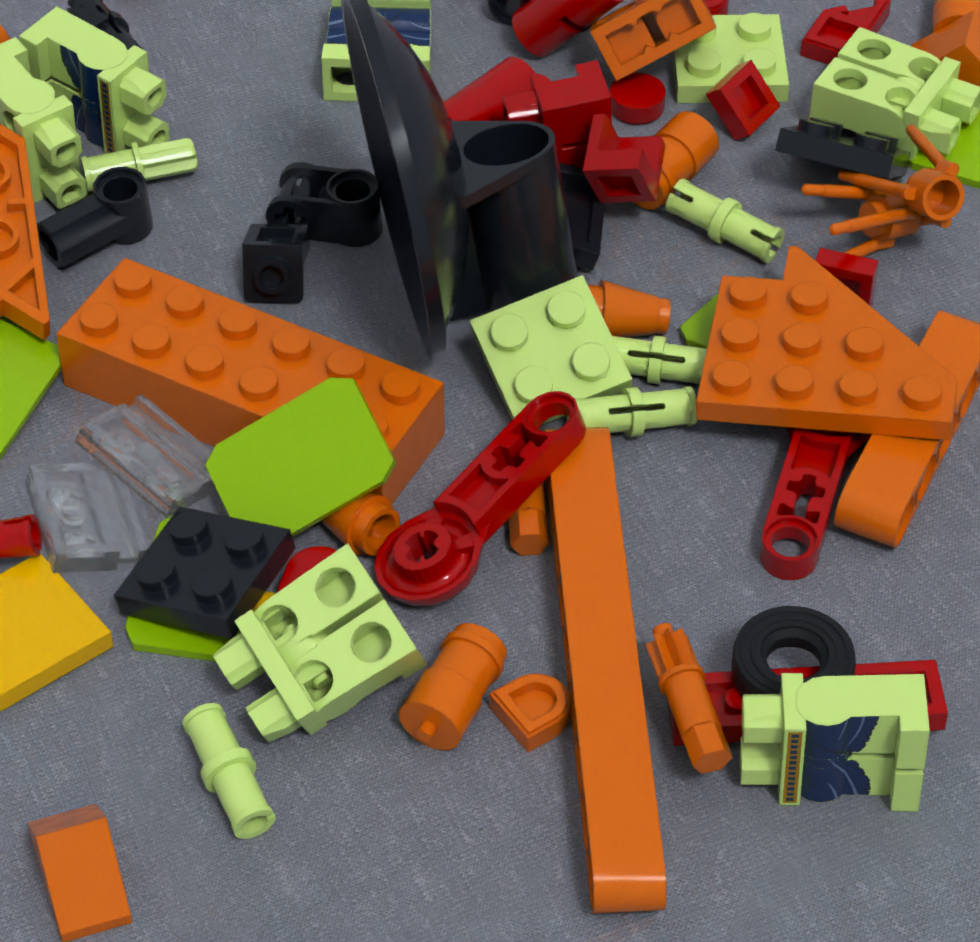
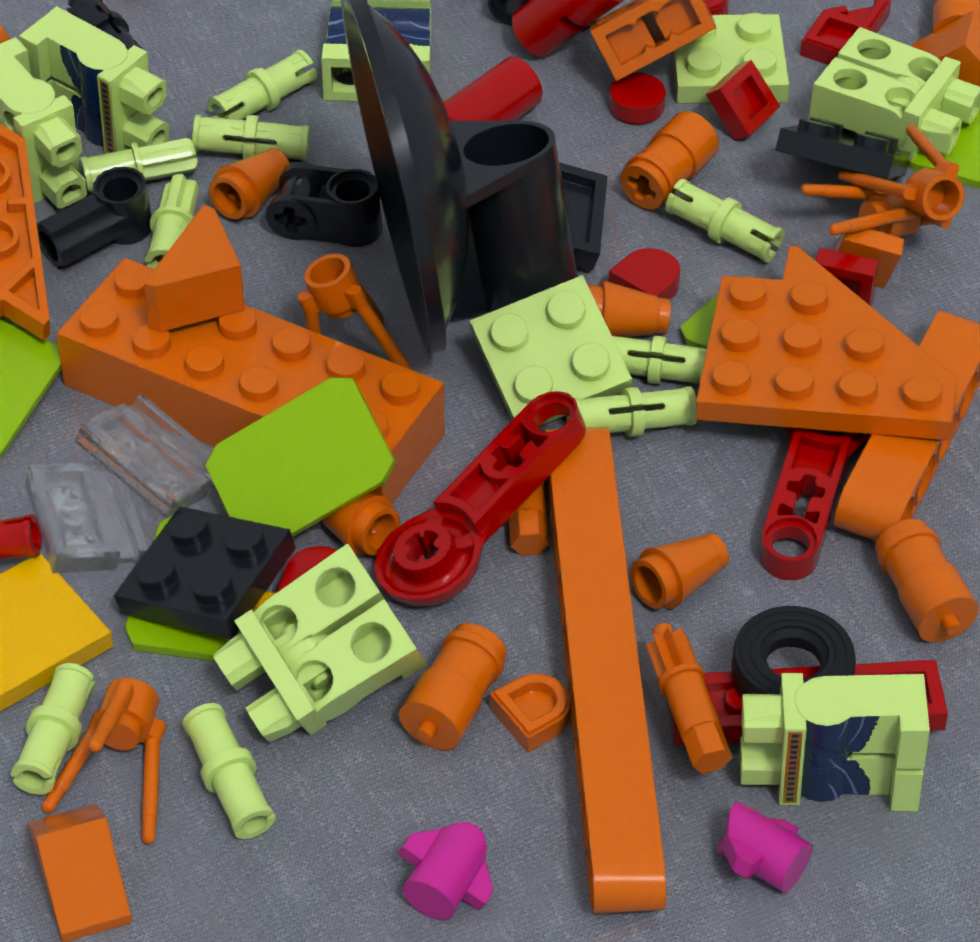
black bracket [242,224,310,303] -> none
red hips [502,60,612,169] -> none
red panel [583,113,666,203] -> none
none -> yellowish green pin [10,663,96,795]
none -> orange plant [41,677,167,844]
none -> orange slope [144,205,245,332]
none -> yellowish green axle [145,174,199,269]
none -> yellowish green pin [192,115,310,162]
none -> yellowish green pin [207,49,317,120]
none -> orange cone [209,148,290,219]
none -> orange plant [297,253,412,370]
none -> dark pink piece [397,822,493,920]
none -> red tile [608,248,680,300]
none -> orange cone [630,533,729,609]
none -> dark pink piece [715,802,813,893]
none -> orange tile [834,229,904,288]
none -> orange piece [875,519,979,642]

